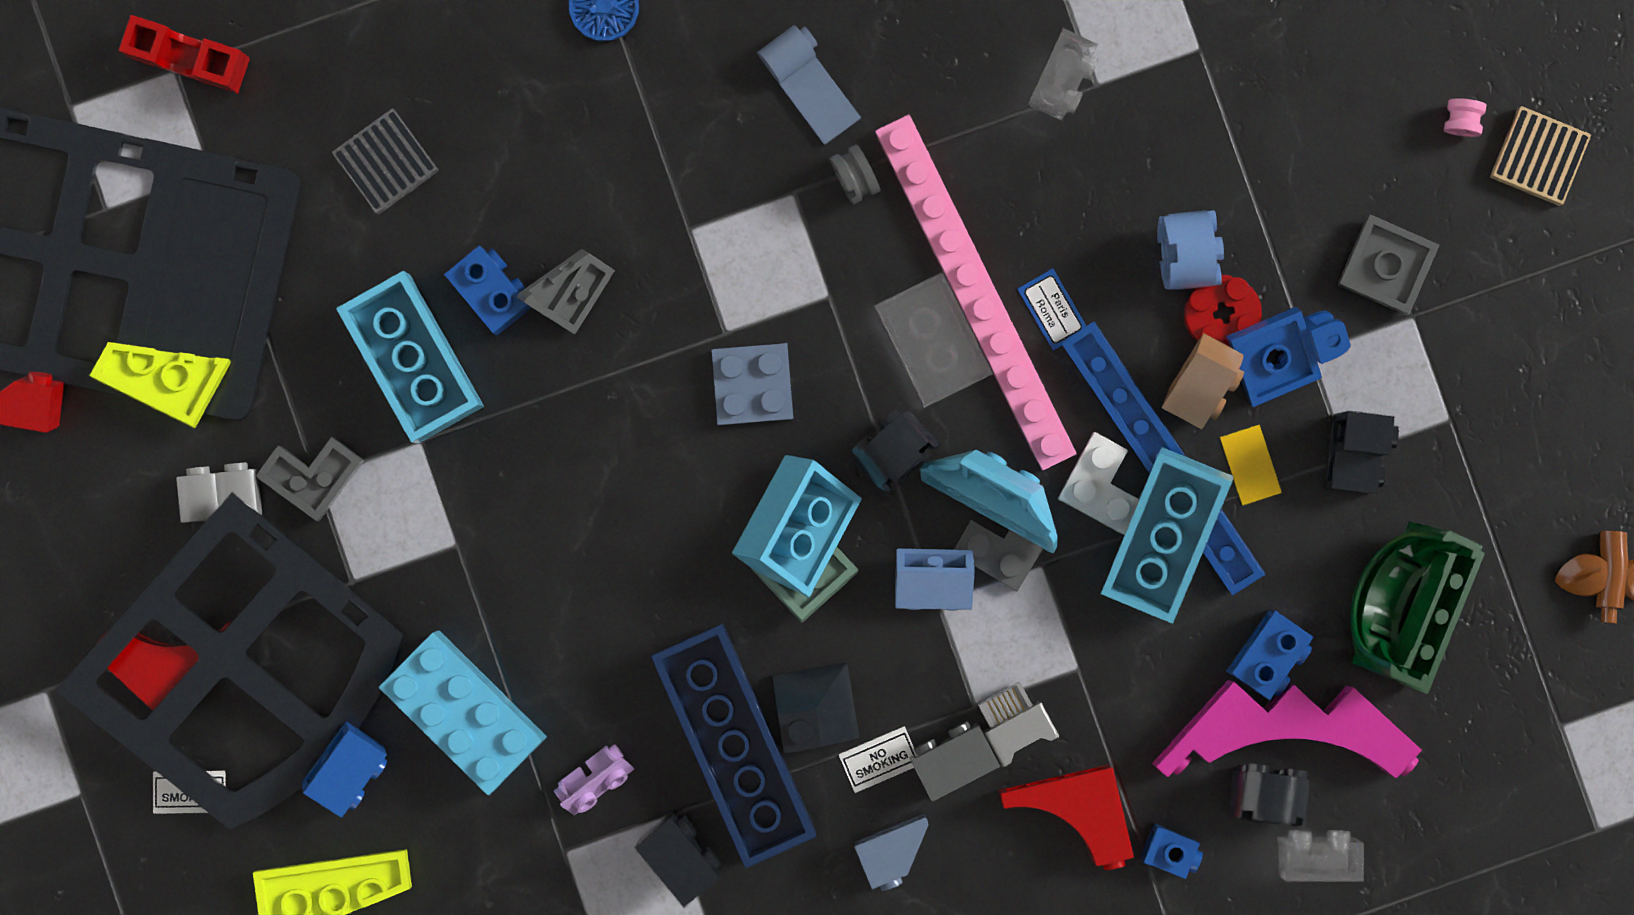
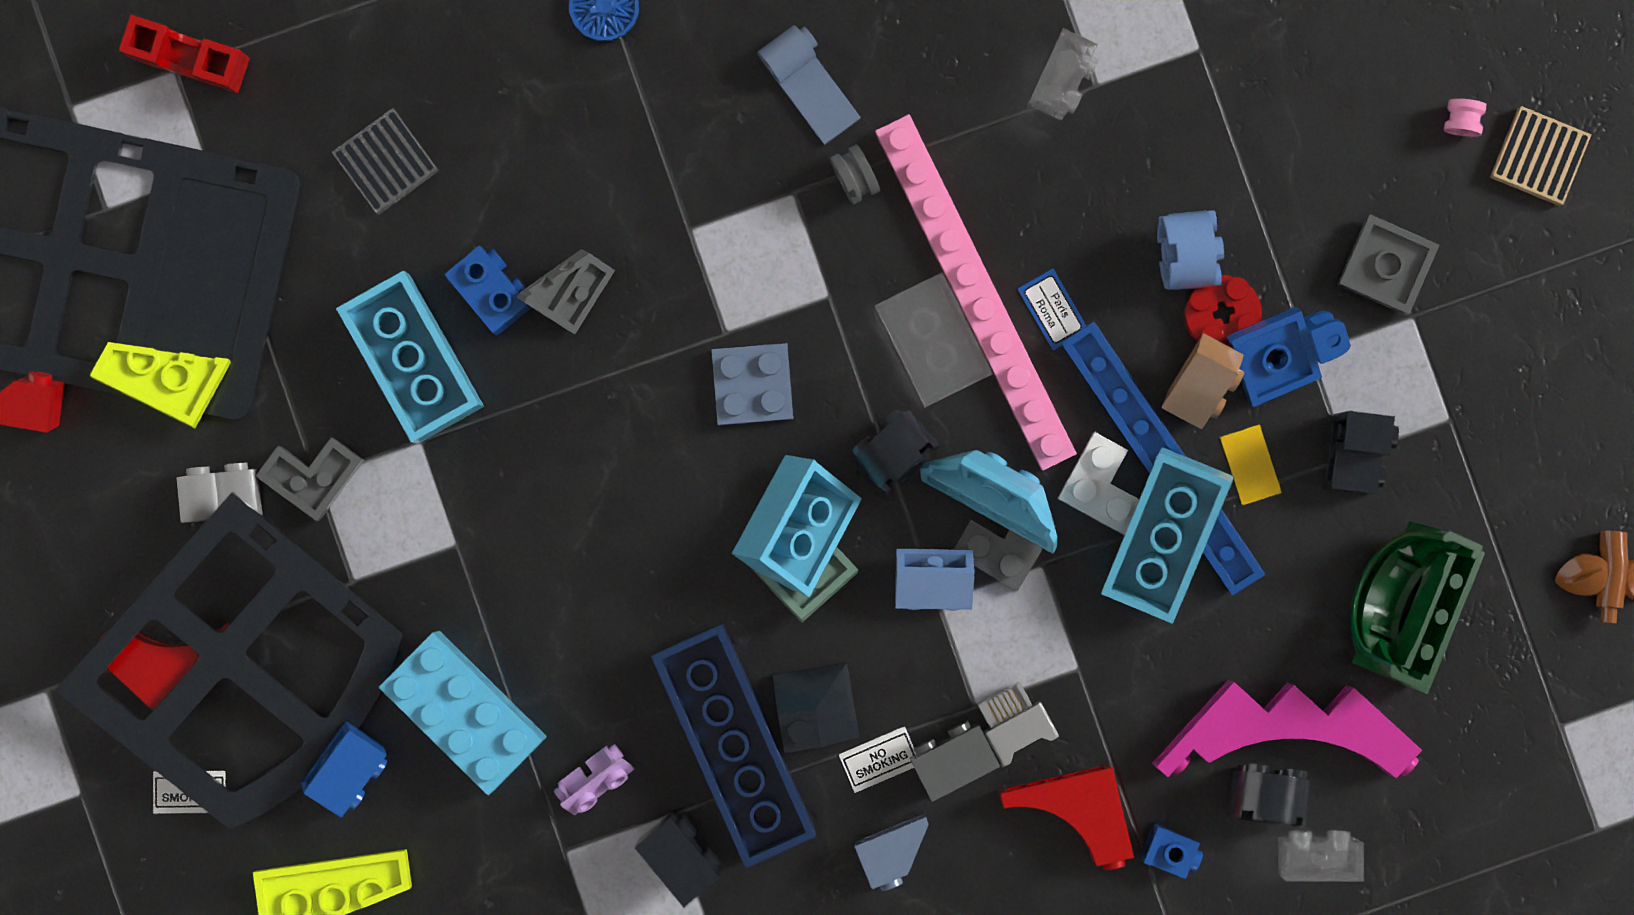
blue brick [1226,610,1313,700] -> none

